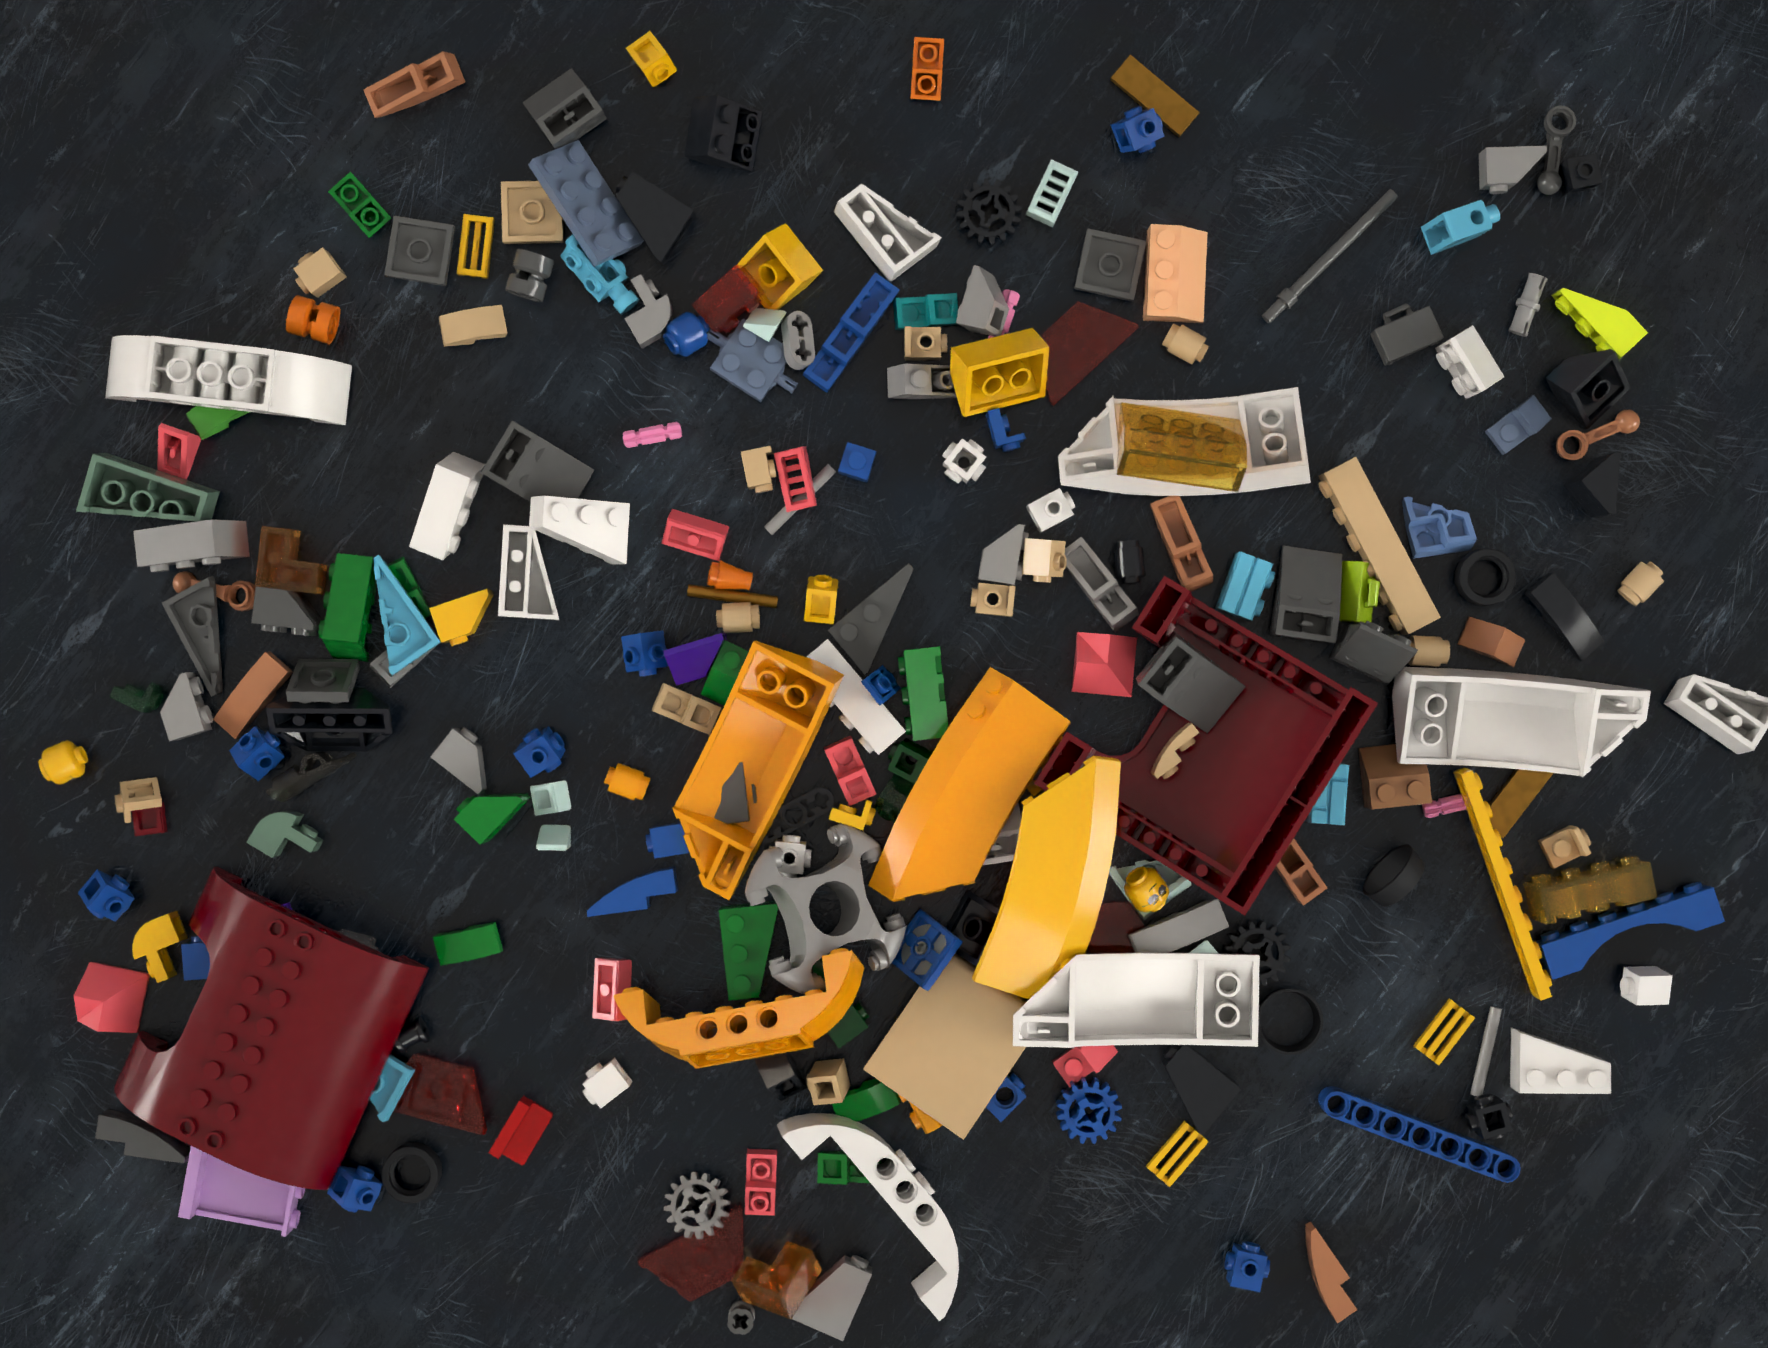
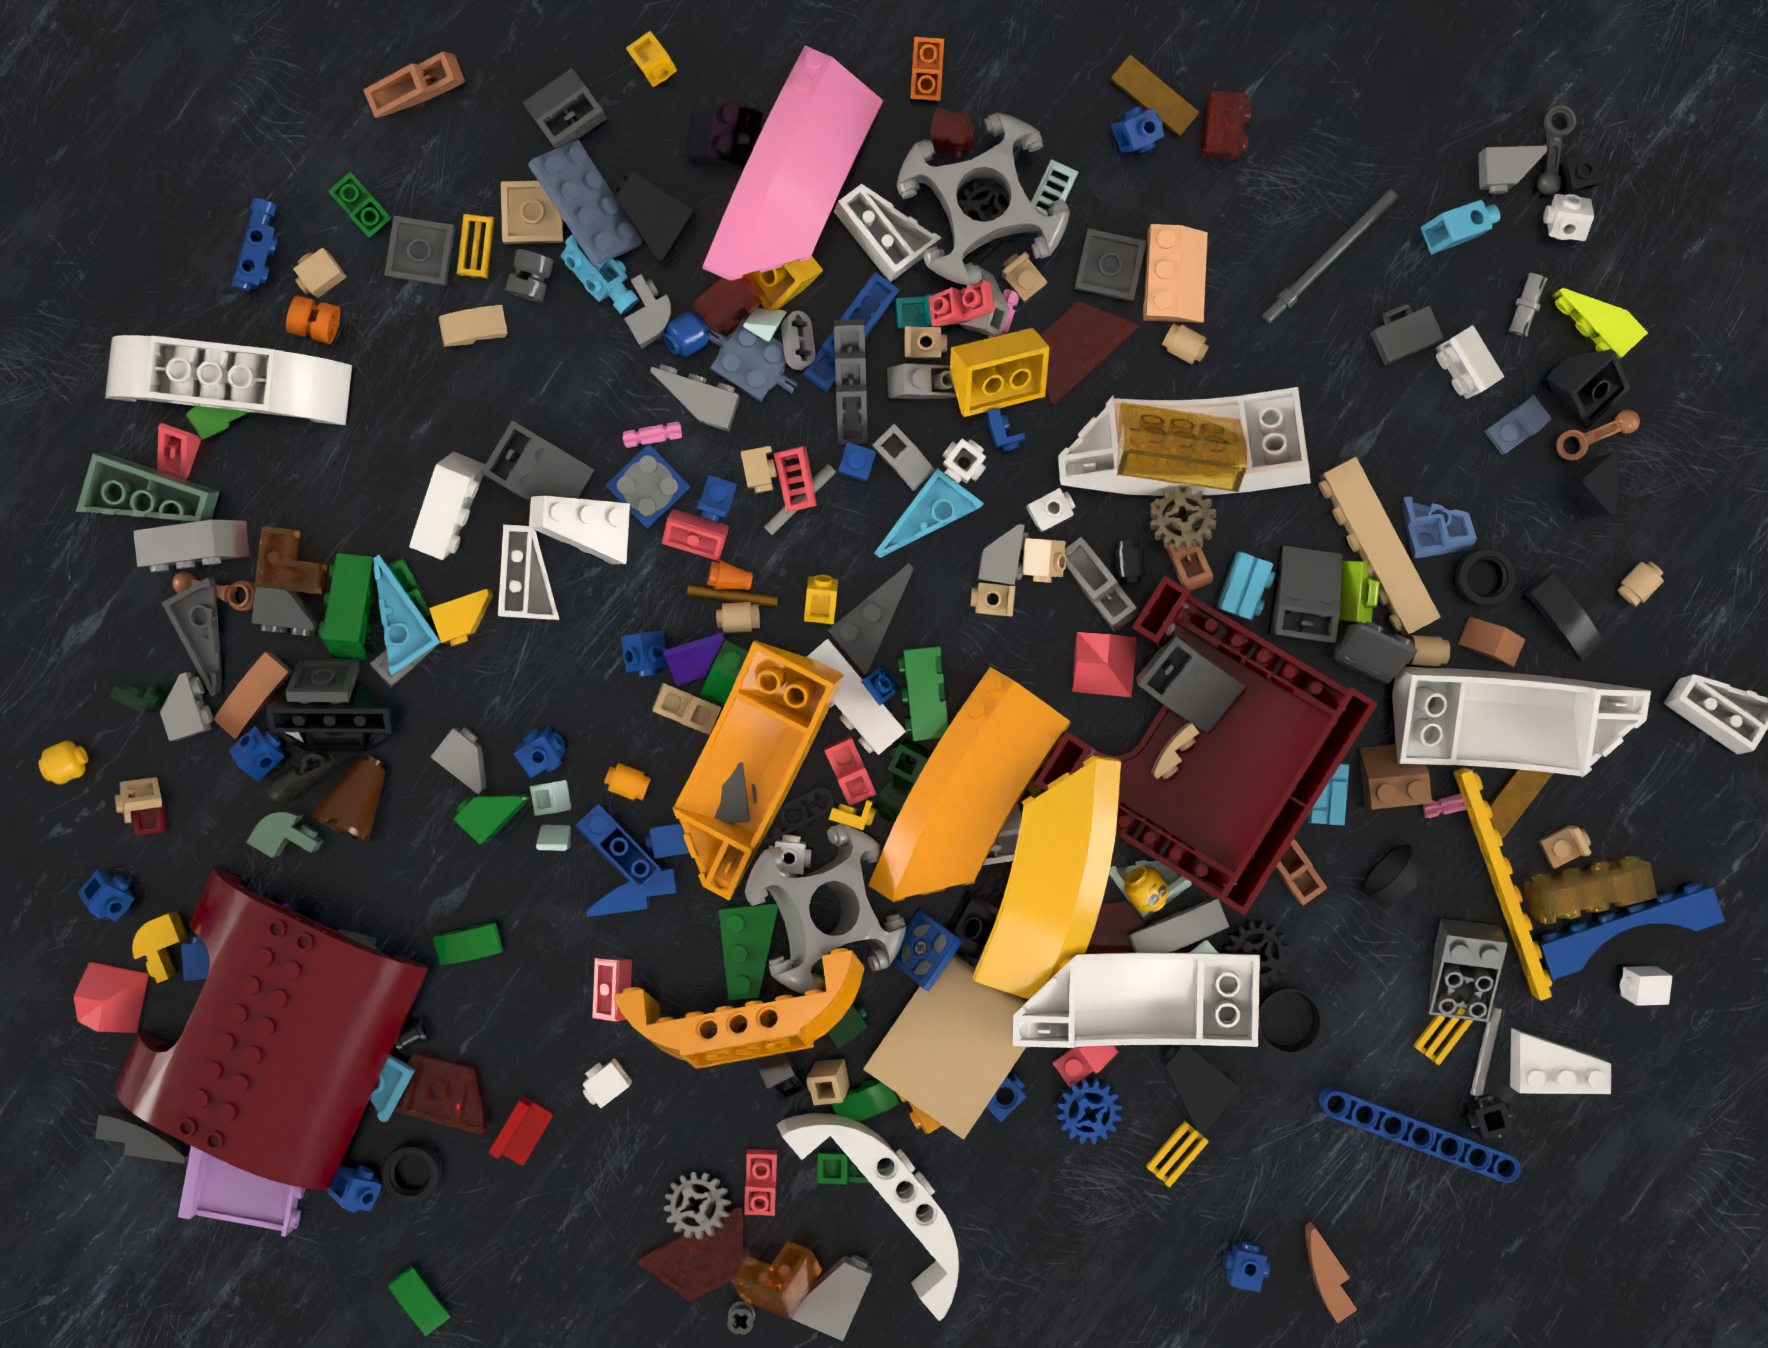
none -> blue brick [231,198,278,292]
none -> reddish brown cone [312,755,386,843]
none -> green slope [387,1266,450,1336]
none -> blue slope [575,804,662,891]
none -> light grey piece [605,444,691,529]
none -> light grey slope [650,364,740,432]
none -> blue bracket [696,475,738,522]
none -> bright pink slope [702,46,883,281]
none -> dark grey slope [834,319,868,445]
none -> light grey slope [872,424,936,491]
none -> medium azure wing [874,468,984,558]
none -> light grey piece [896,112,1070,286]
none -> clear red brick [929,108,975,158]
none -> coral slope [929,280,994,327]
none -> tan bracket [1001,252,1048,303]
none -> dark tan gear [1150,486,1216,552]
none -> clear red brick [1202,91,1252,160]
none -> dark grey slope [1428,918,1508,1022]
none -> white brick [1543,194,1594,241]

